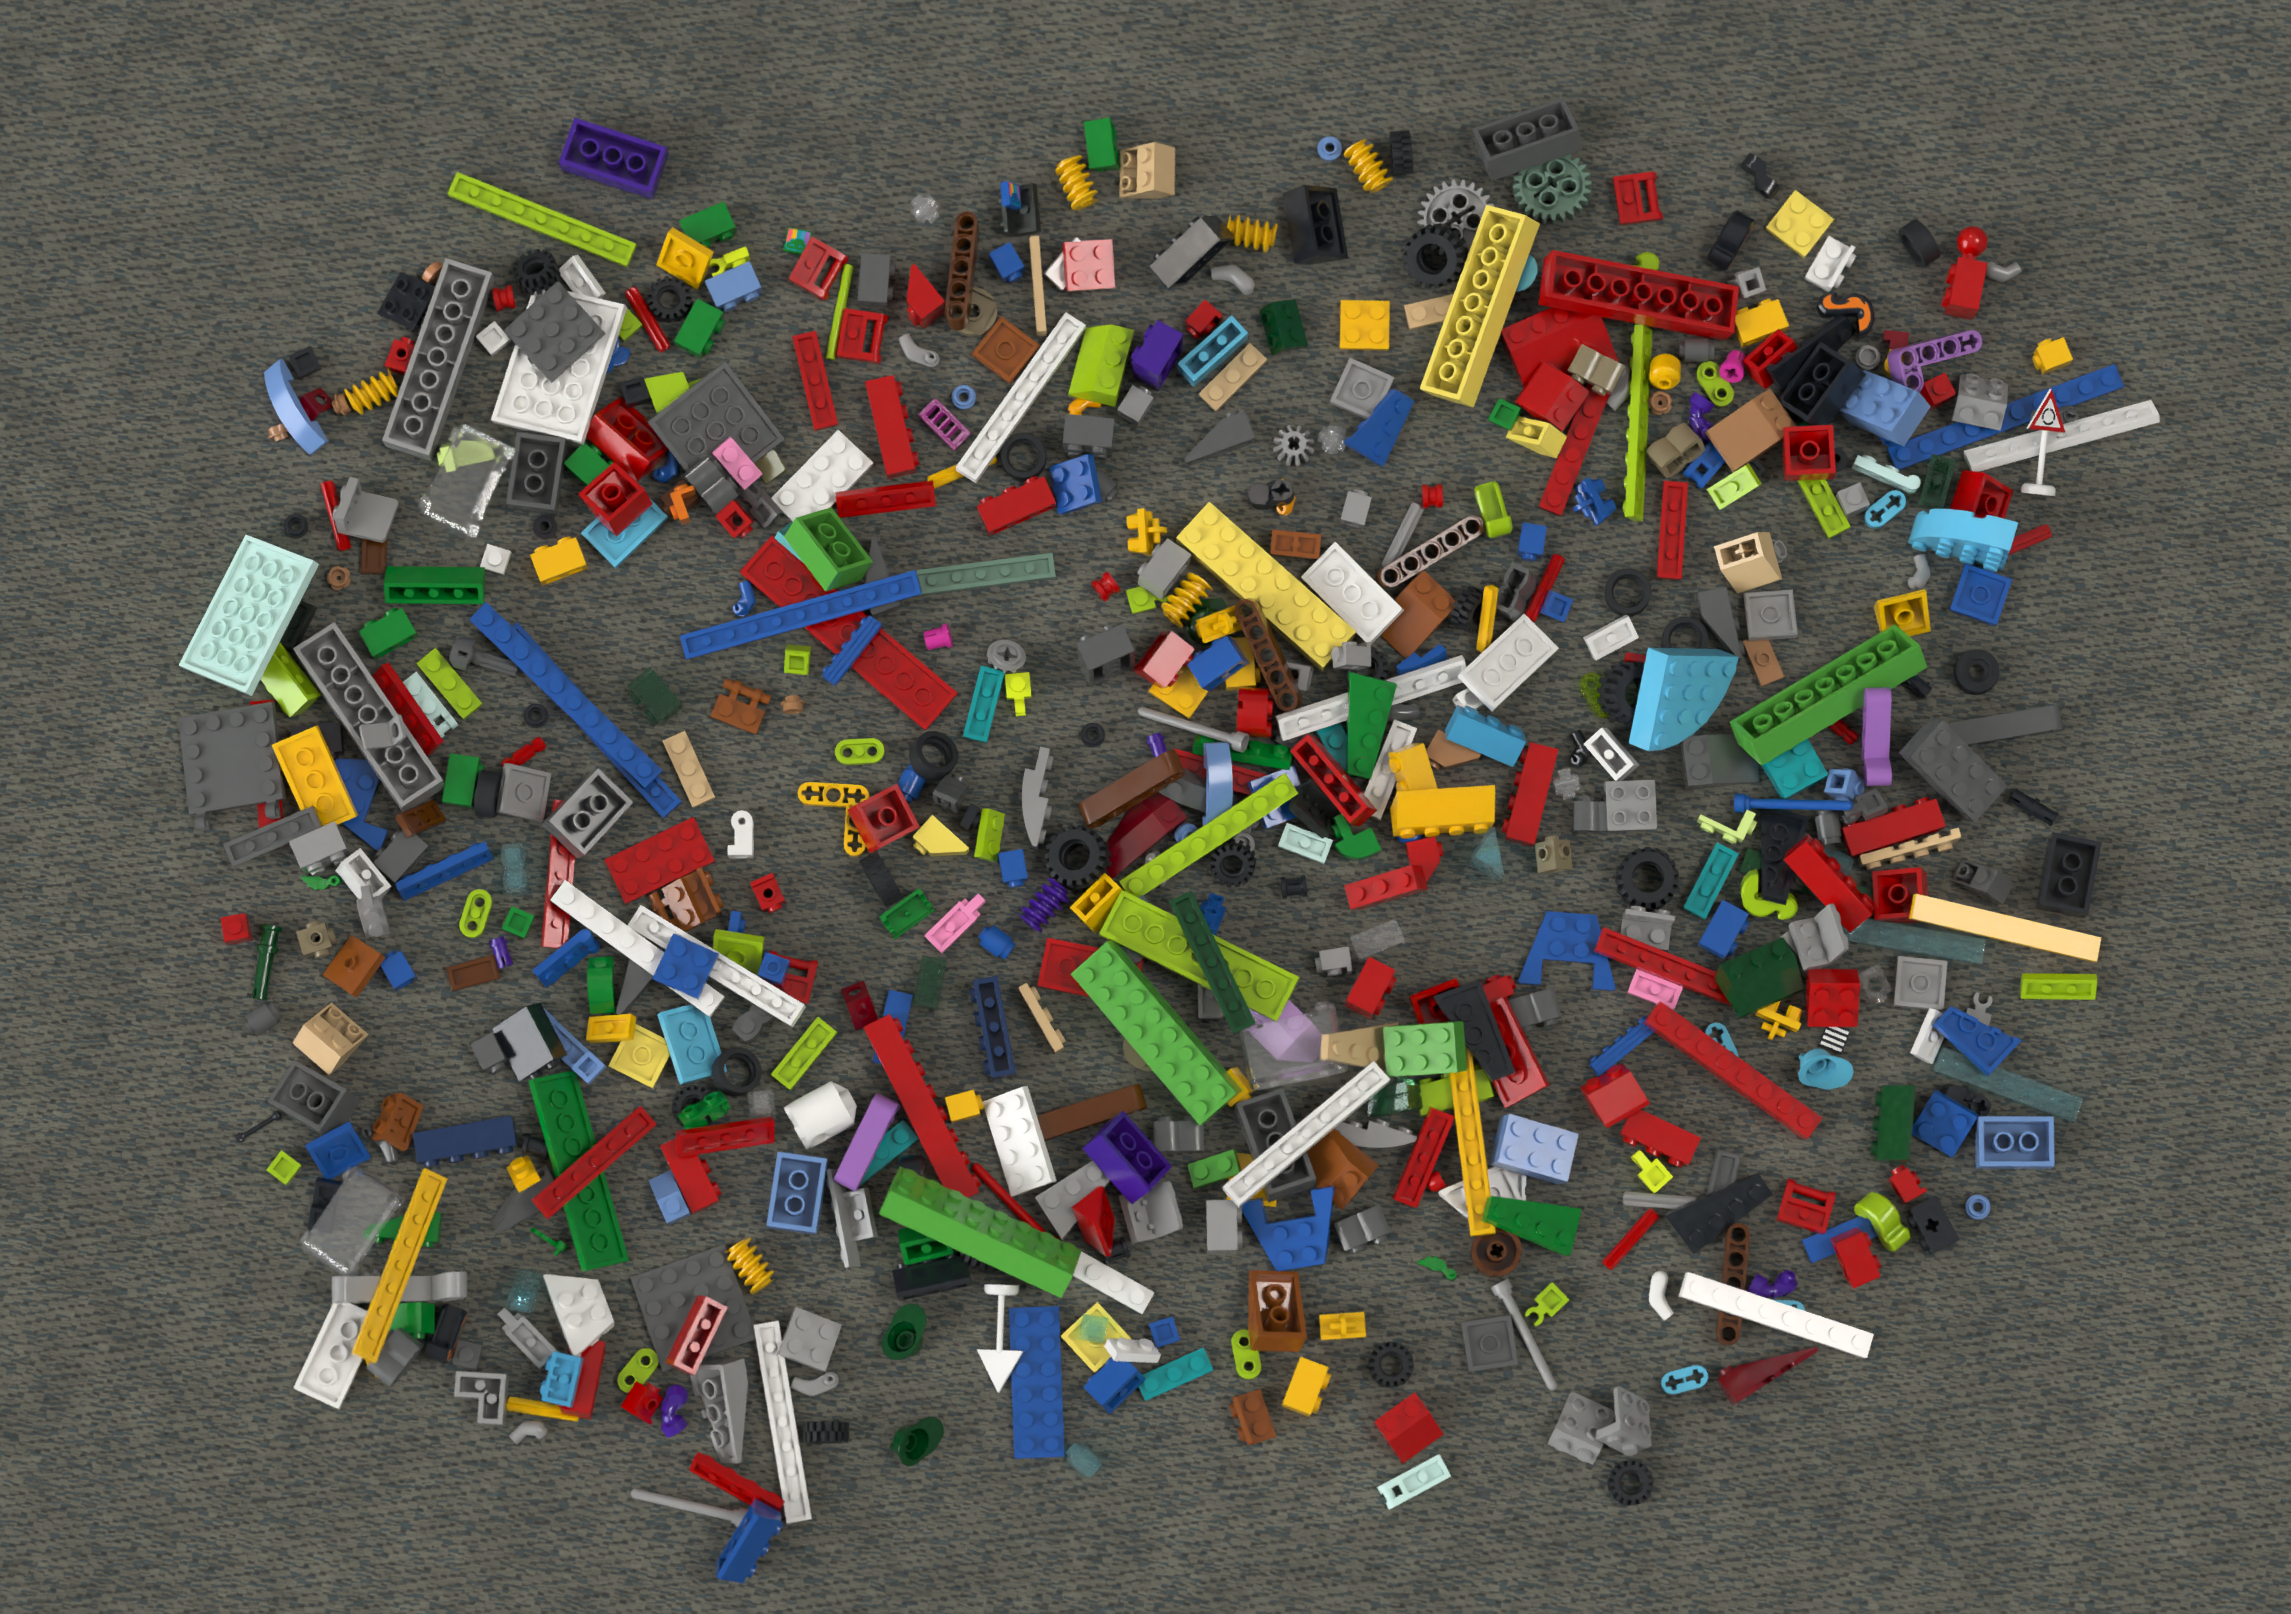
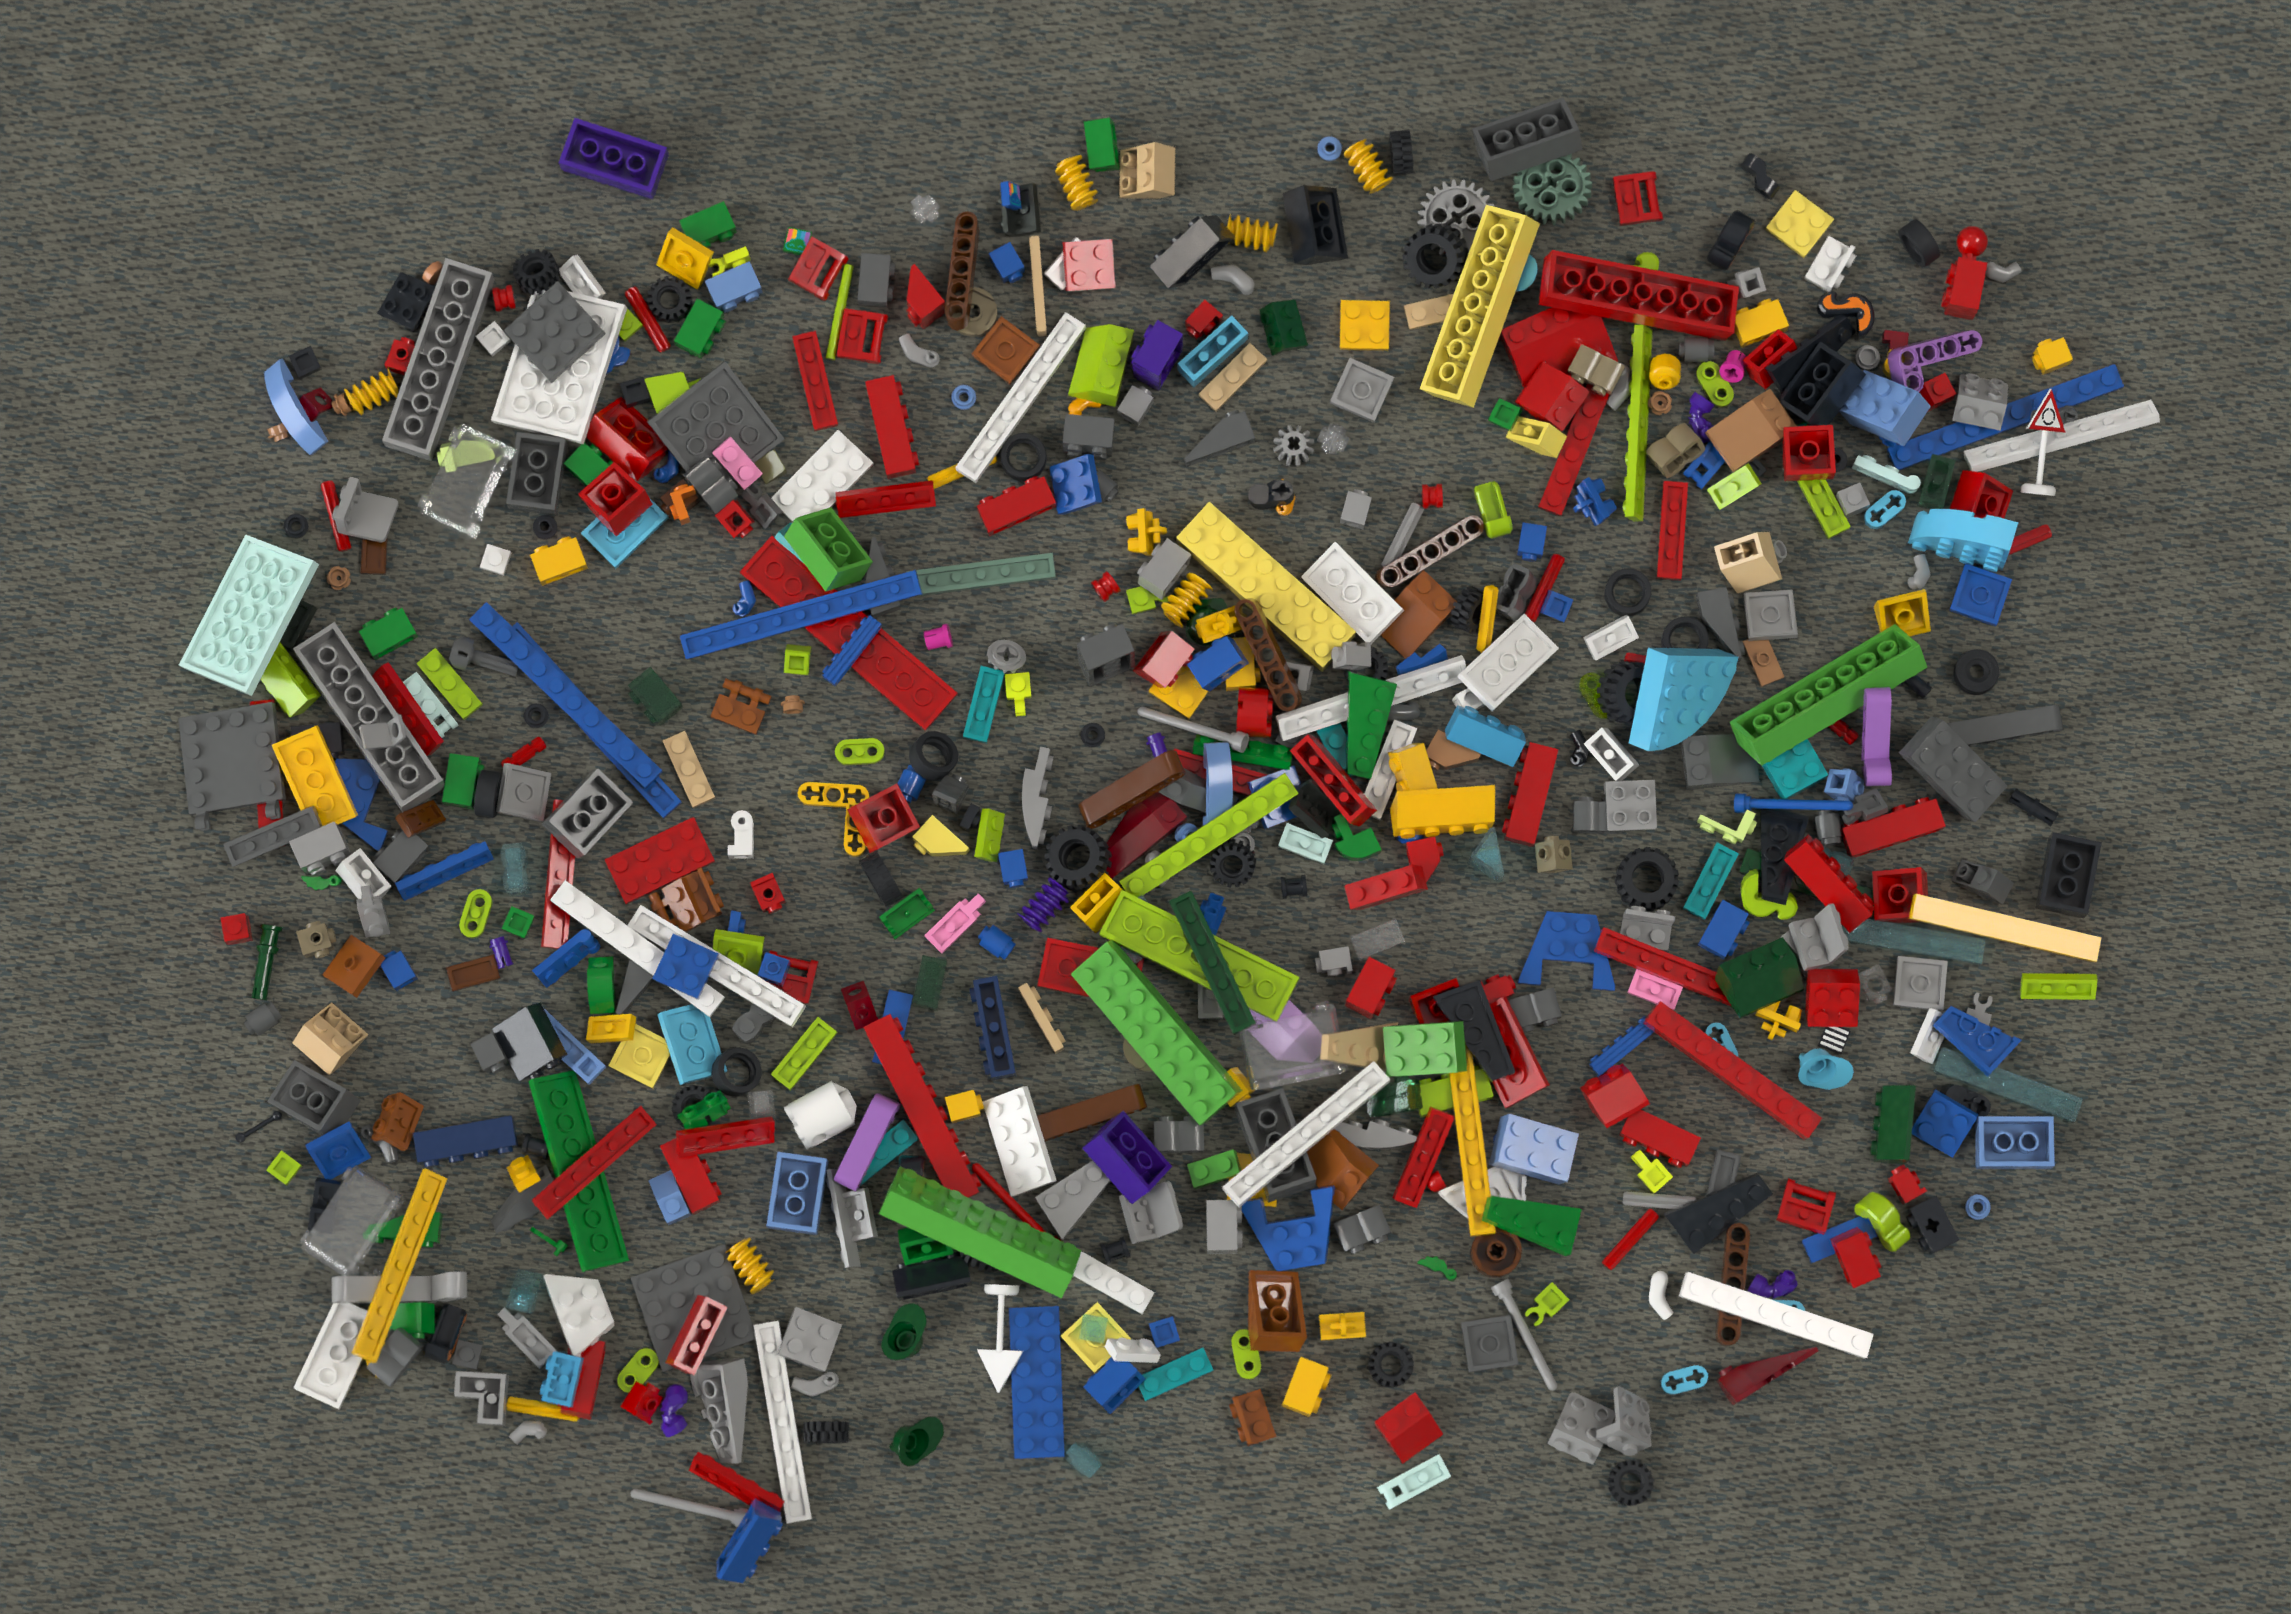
green brick [384,566,486,604] -> none
lime plate [447,172,637,268] -> none
magenta slope [918,398,971,451] -> none
red slope [1072,1186,1115,1257] -> none
dark orange hinge [1270,529,1321,559] -> none
blue wing [1343,389,1414,466] -> none
clear gear [1552,768,1581,800] -> none
tan wing [1857,828,1961,870] -> none

